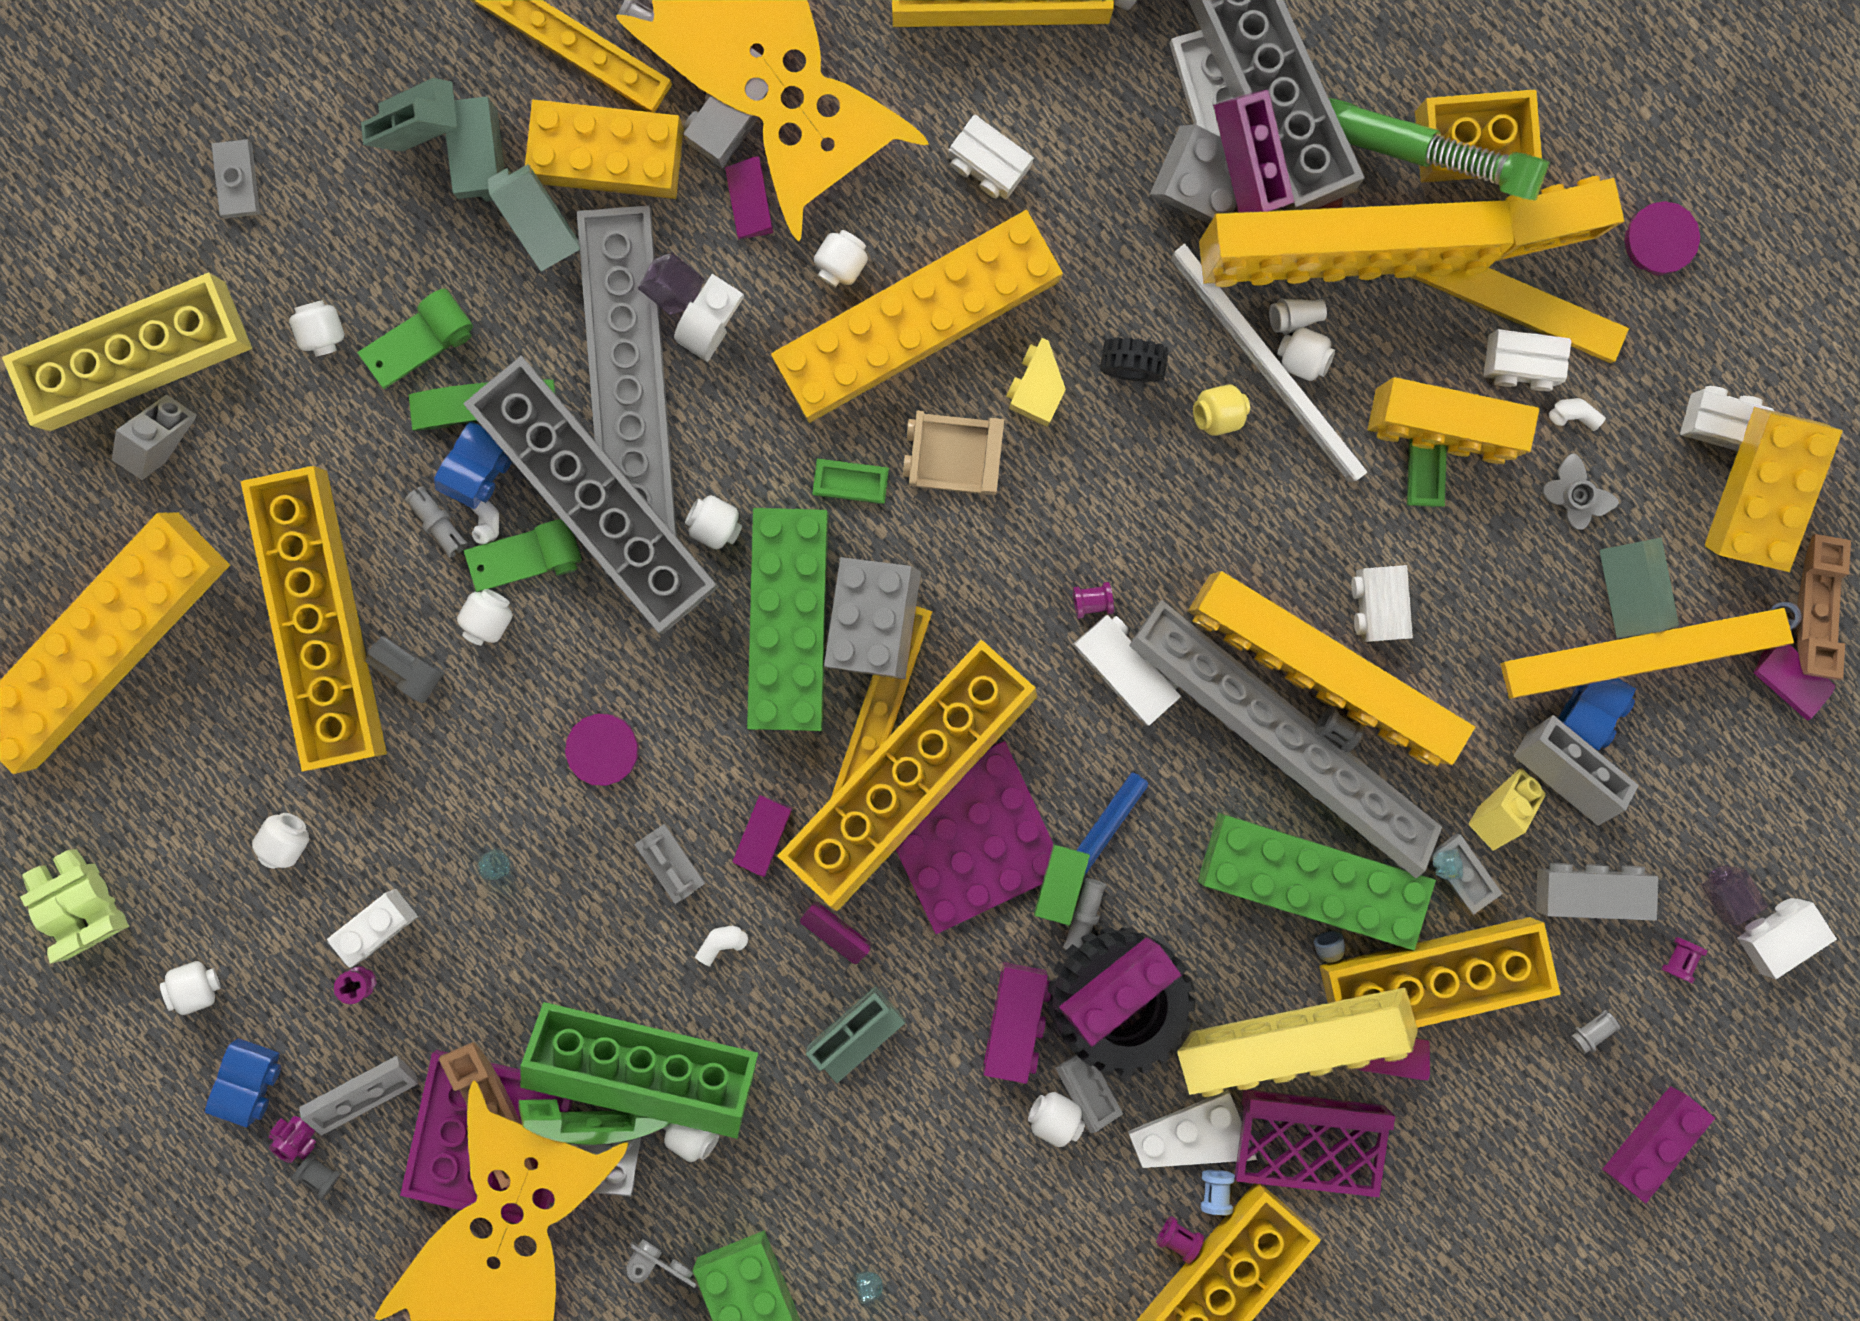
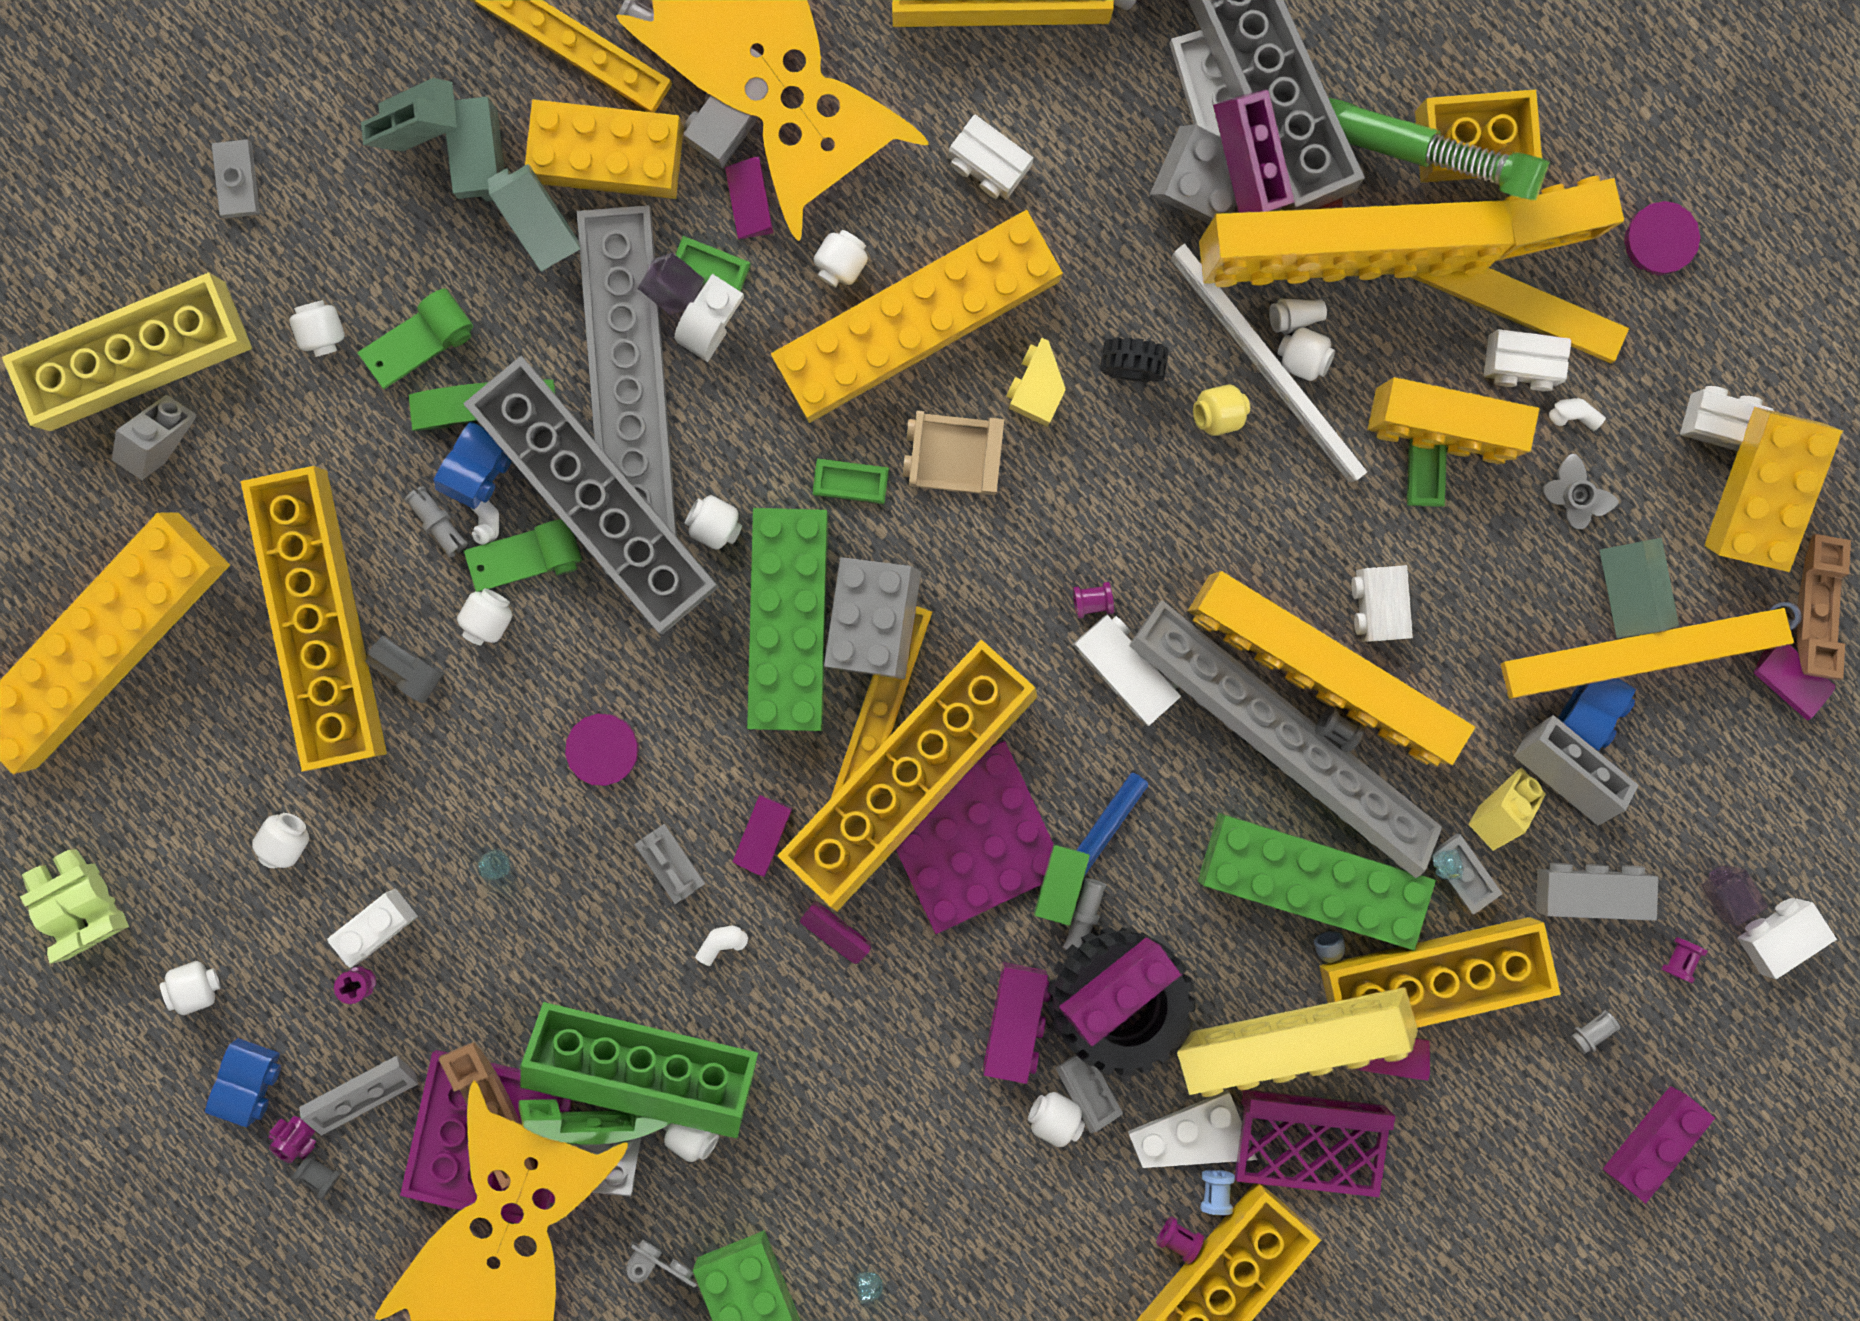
sand green piece [806,985,905,1083] -> none
none -> bright green tile [670,236,751,292]

